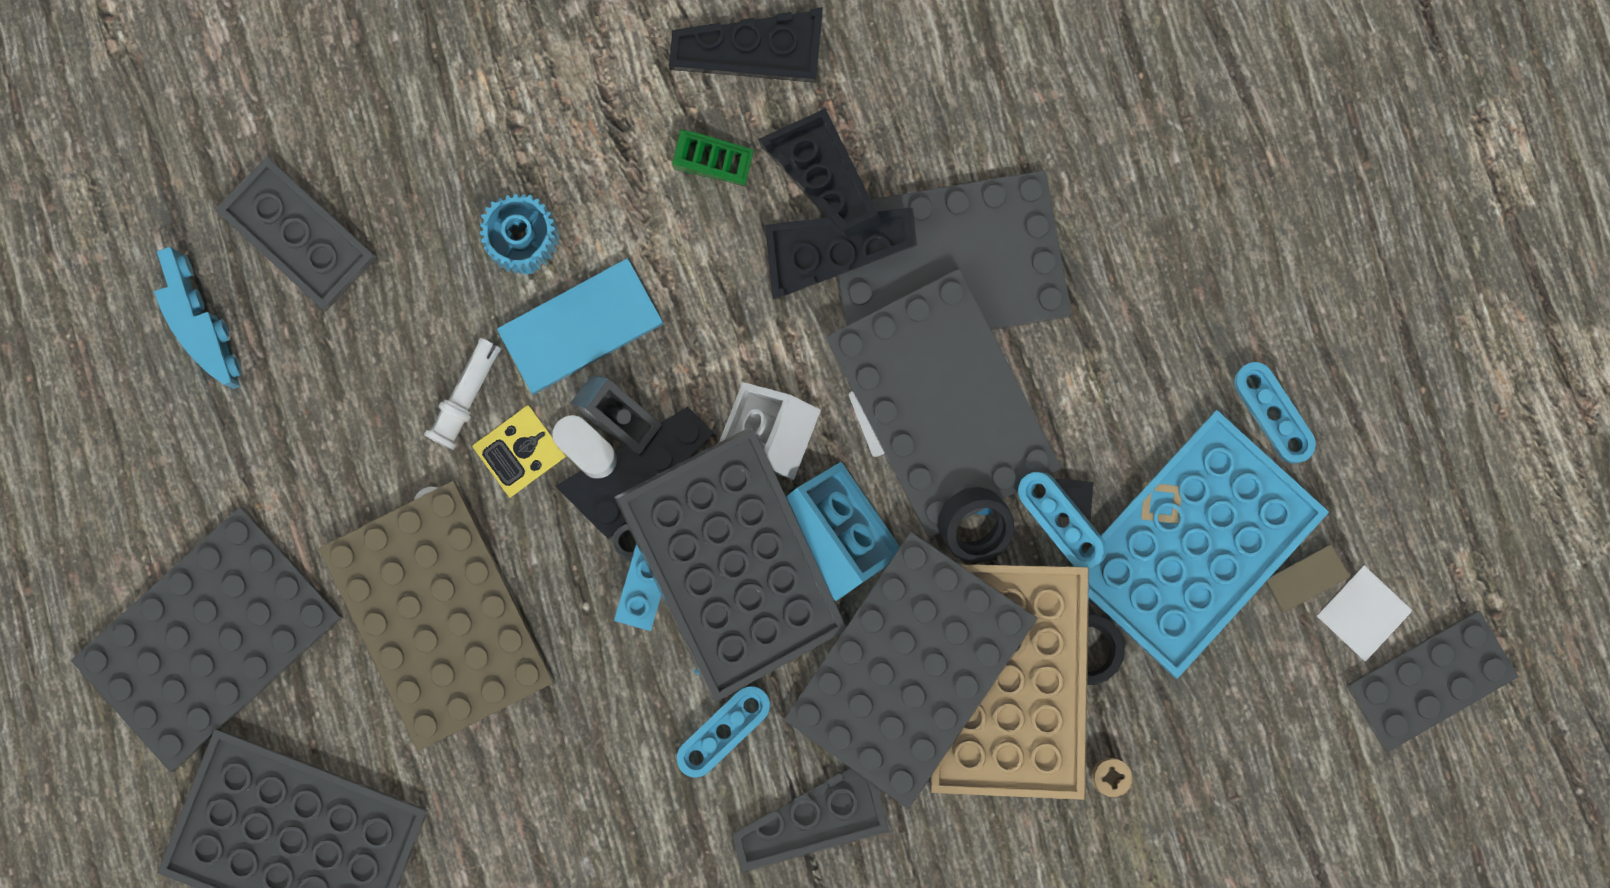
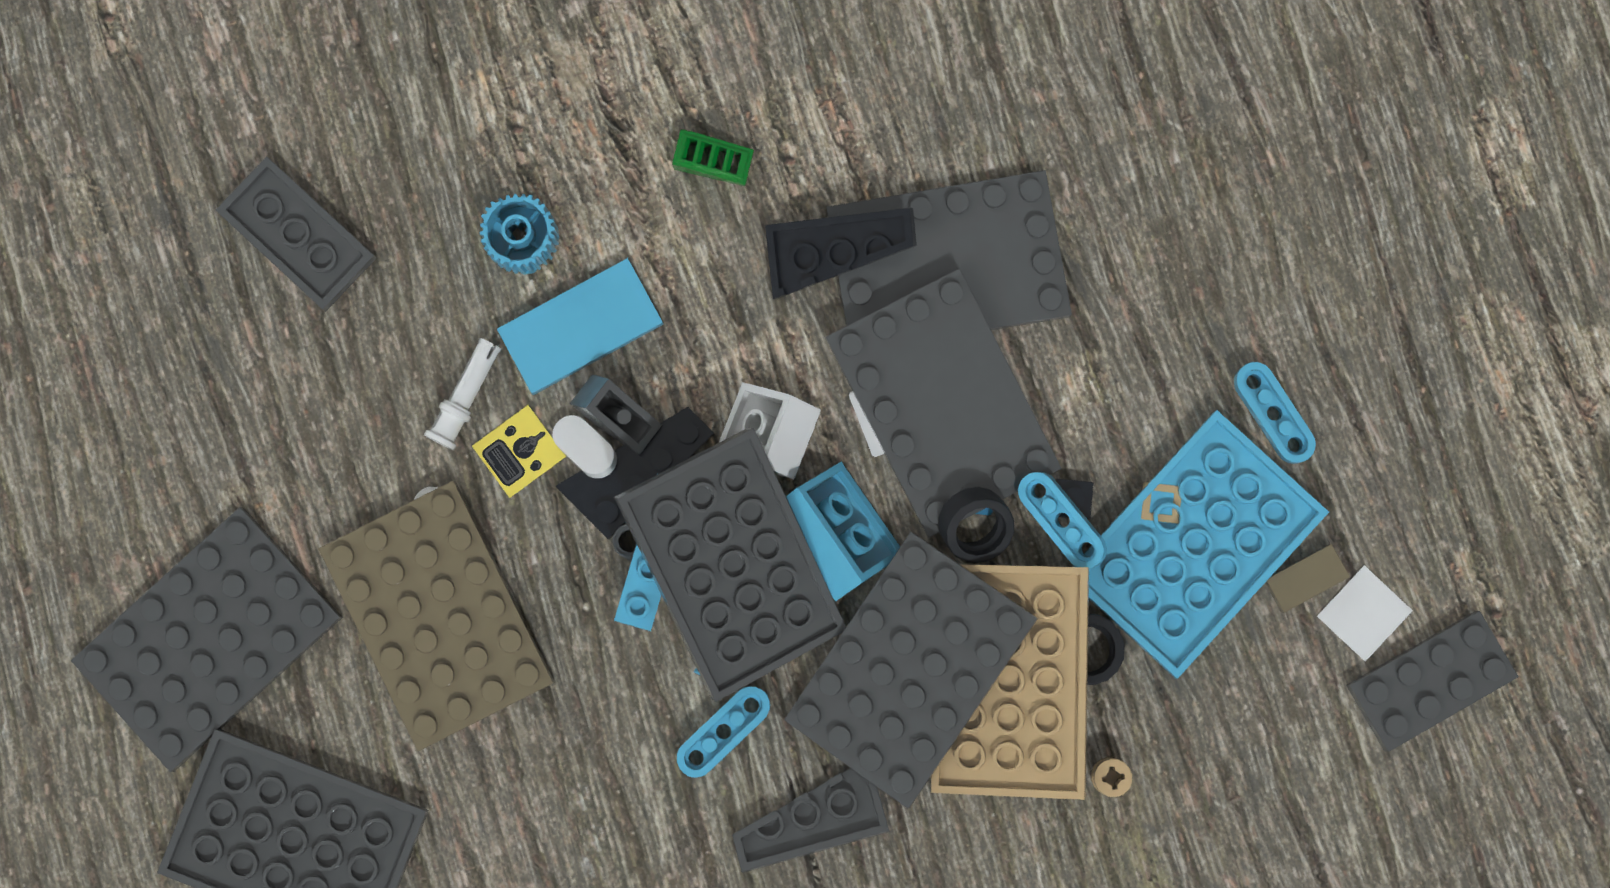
medium azure slope [154,247,242,389] -> none
black wing [669,7,823,83] -> none
black wing [758,109,881,238] -> none

